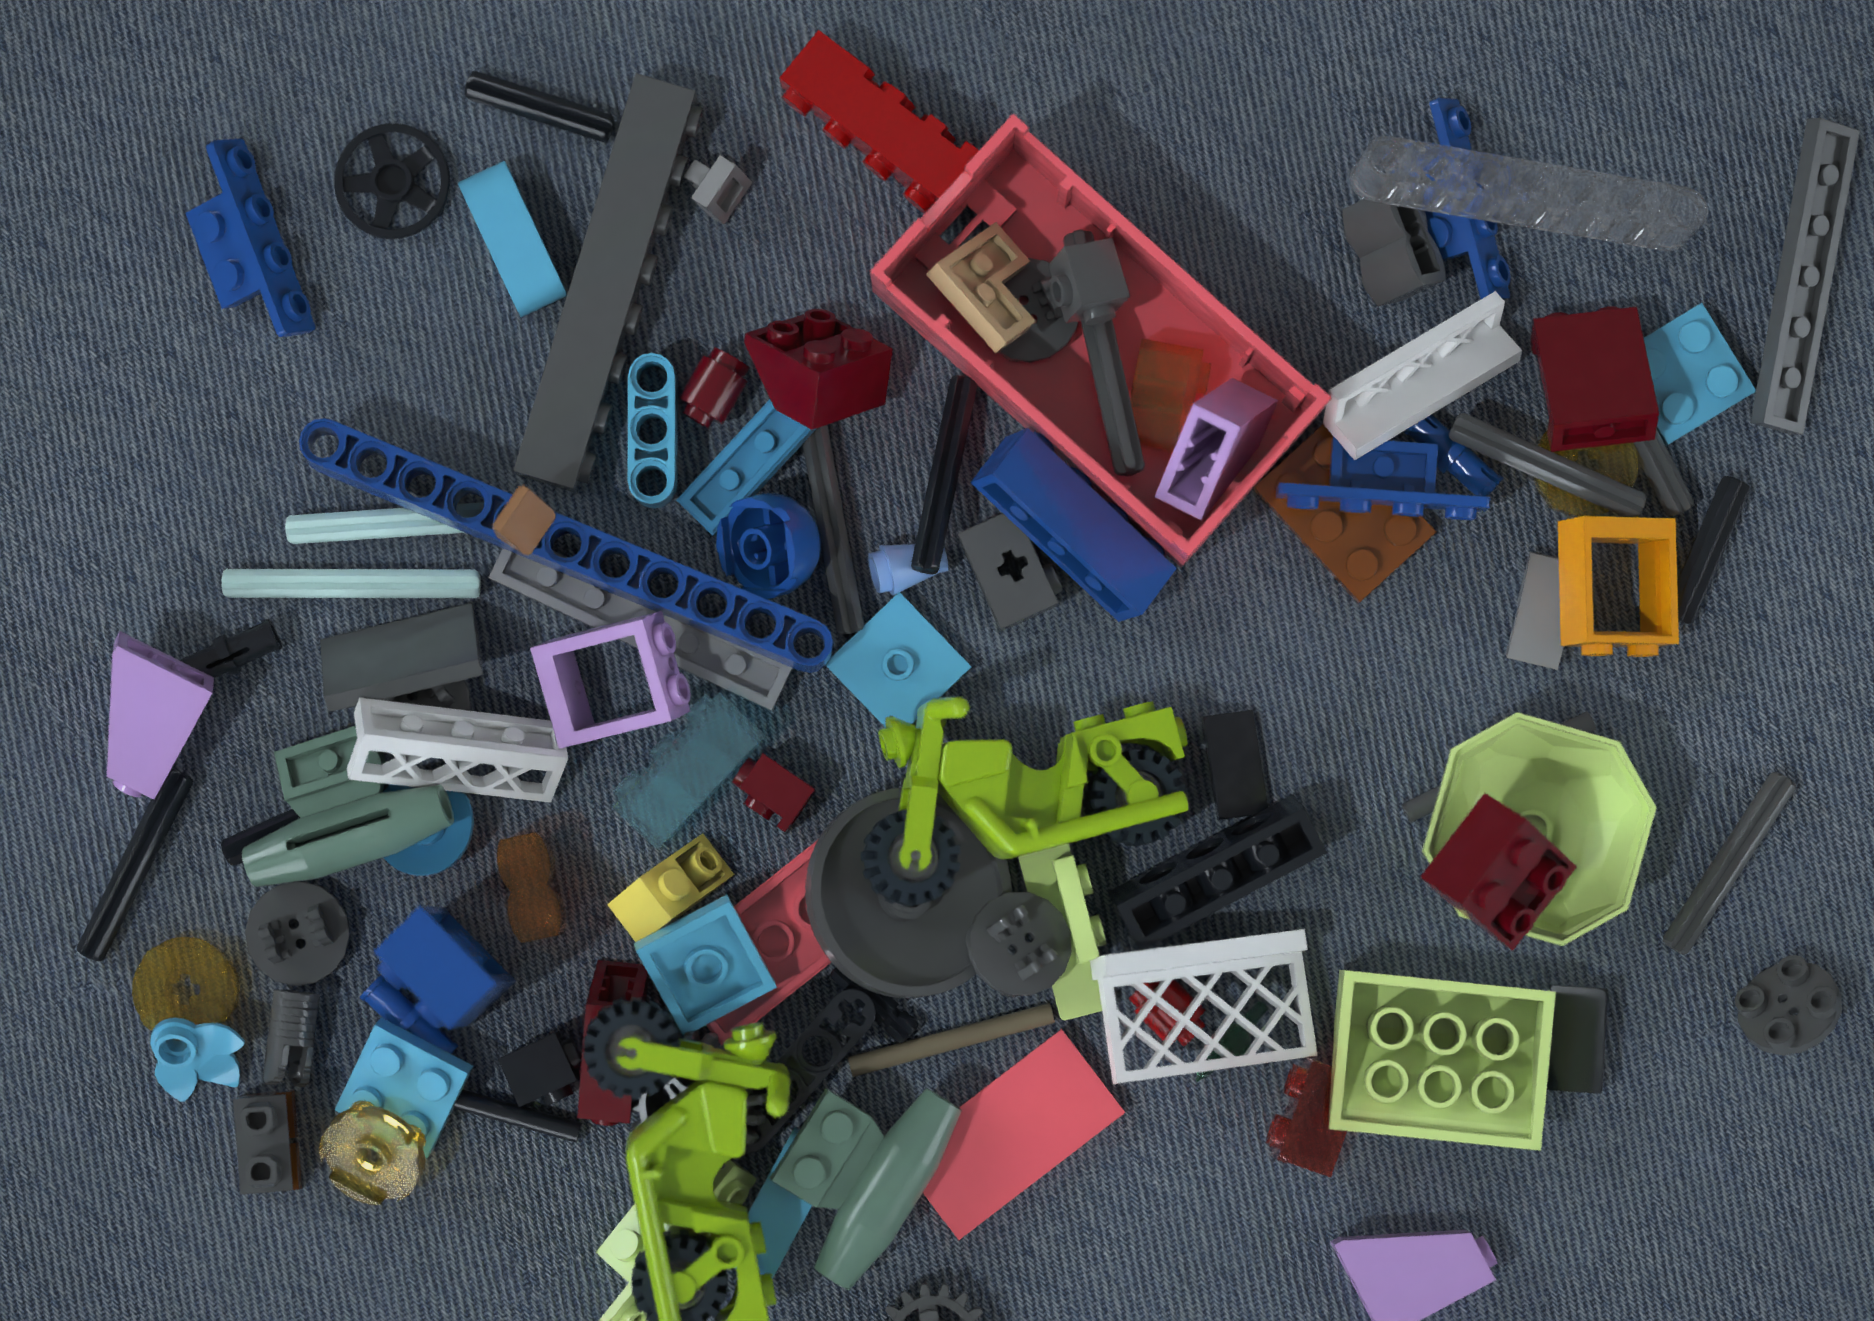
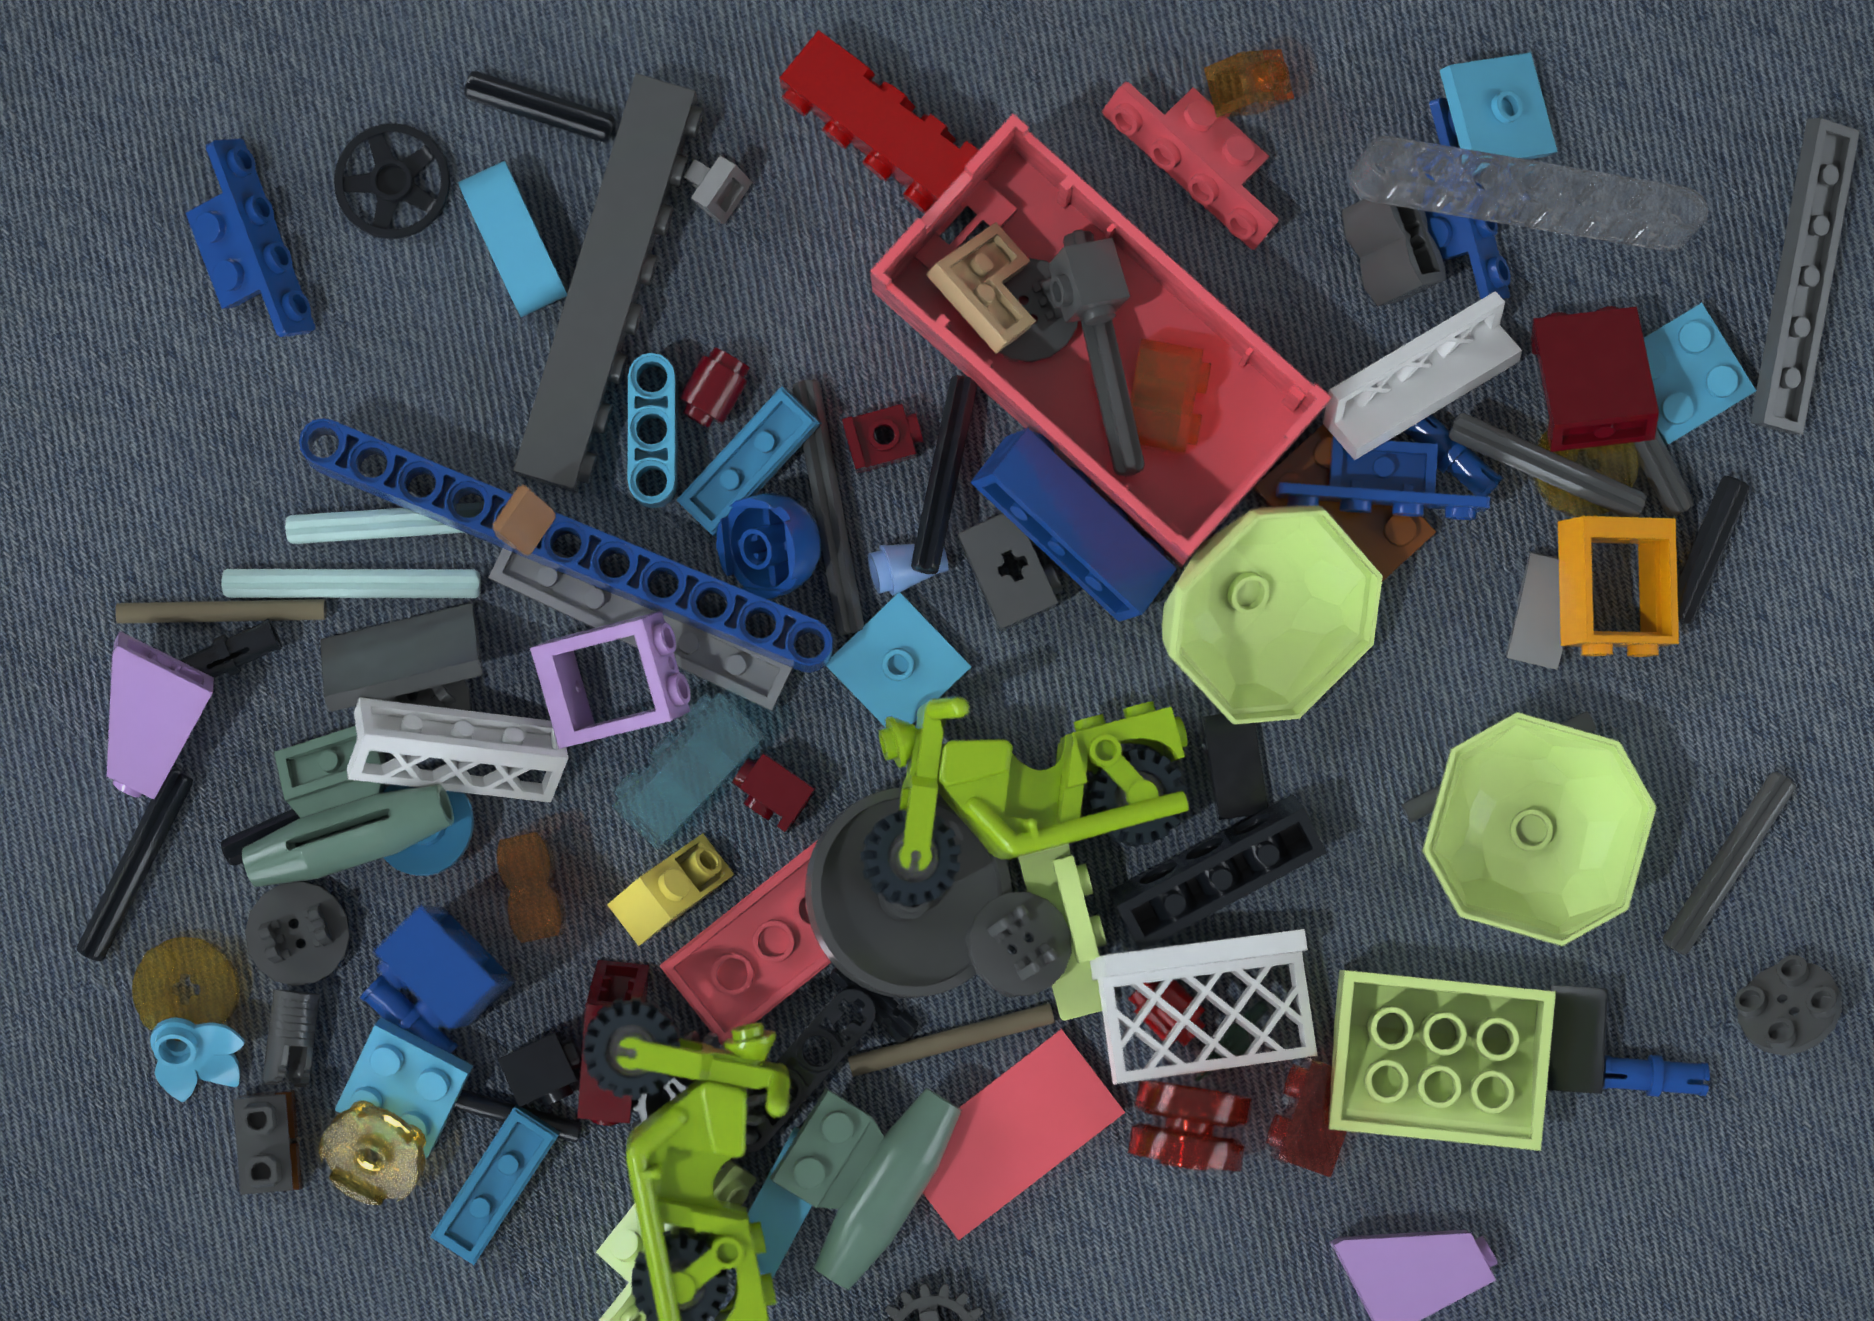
medium azure plate [634,894,777,1036] -> none
dark red slope [744,309,893,430] -> none
lavender slope [1155,378,1278,520] -> none
dark red slope [1420,793,1577,951] -> none
none -> dark tan bar [116,599,327,624]
none -> dark azure tile [430,1104,561,1265]
none -> dark red brick [842,404,924,474]
none -> coral bracket [1102,82,1278,250]
none -> clear red wheel [1127,1080,1253,1172]
none -> yellowish green rock [1162,506,1383,725]
none -> clear orange brick [1204,49,1295,118]
none -> medium azure plate [1439,52,1558,170]
none -> blue pin [1603,1055,1710,1097]

